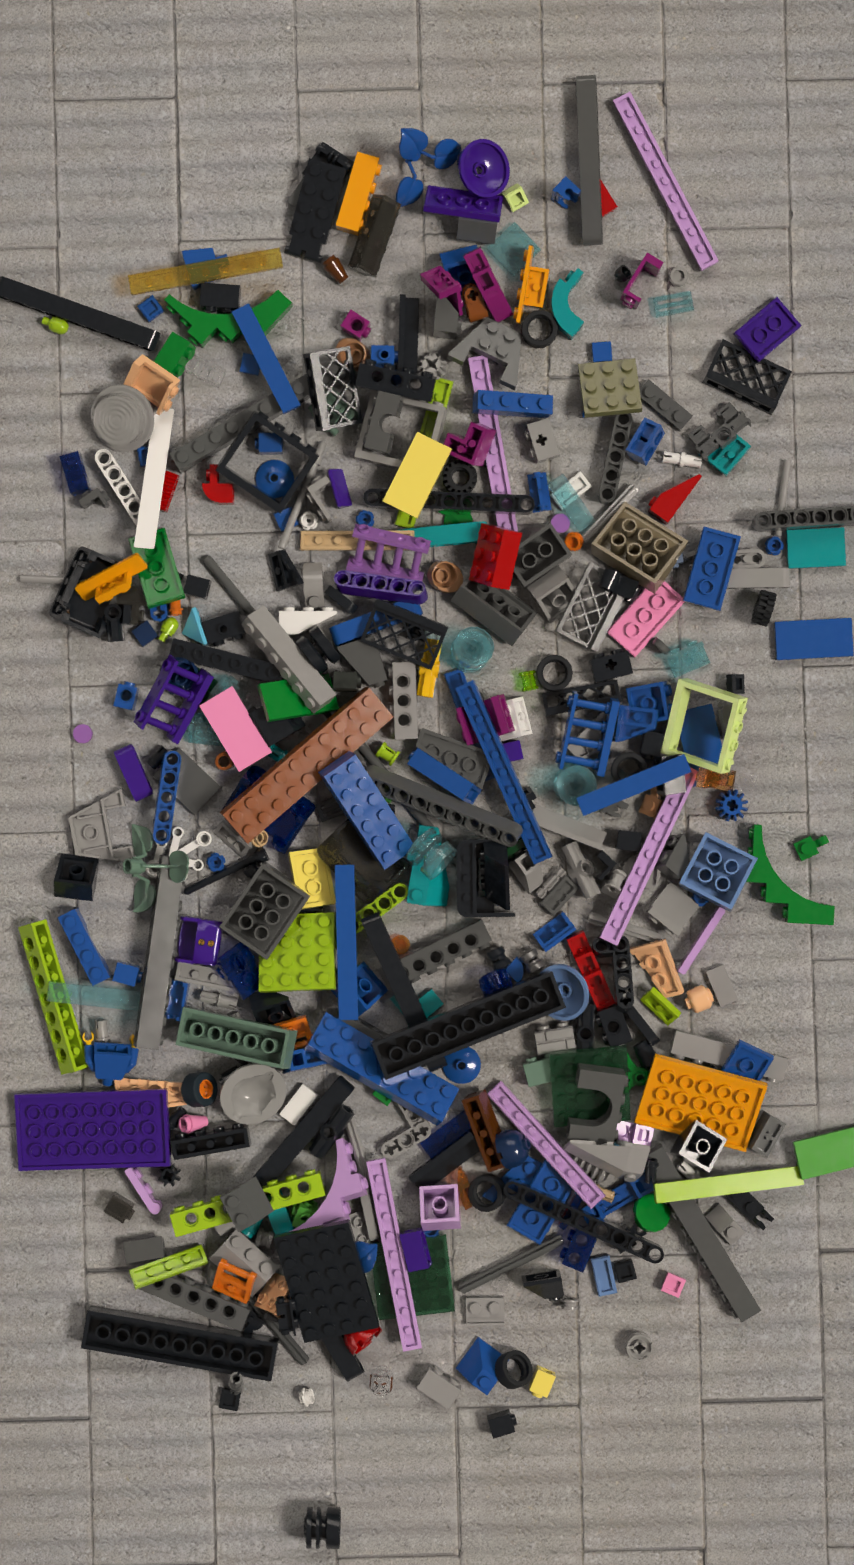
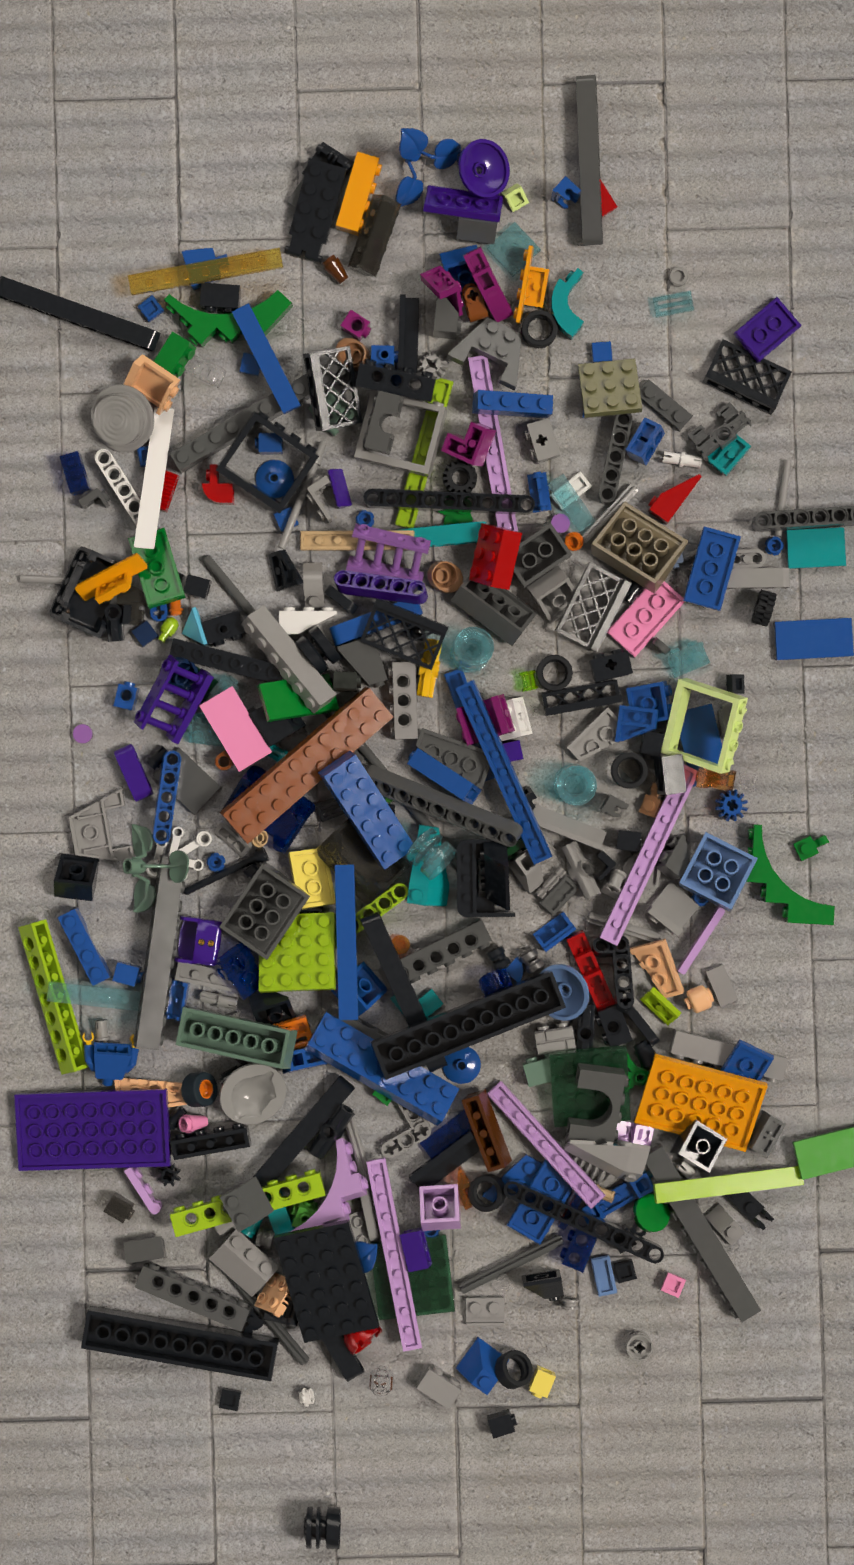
lime cylinder [42,316,69,335] -> none
lime tile [129,1244,208,1290] -> none
orange plate [212,1258,257,1304] -> none
dark grey pin [228,1372,244,1395] -> none
black hinge [275,1292,298,1336] -> none
white tile [280,1083,318,1126] -> none
white plate [299,511,318,530] -> none
lime bush [375,742,400,766] -> none
light yellow tile [383,432,452,519] -> none
dark blue cylinder [495,1129,531,1169] -> none
blue fence [555,691,620,777] -> none
blue tile [576,754,692,816] -> none
black panel [598,568,639,599] -> none
lavender plate [613,92,719,271] -> none
black hinge [614,265,631,282] -> none
magenta panel [620,253,664,309] -> none
black pin [644,1158,659,1184] -> none

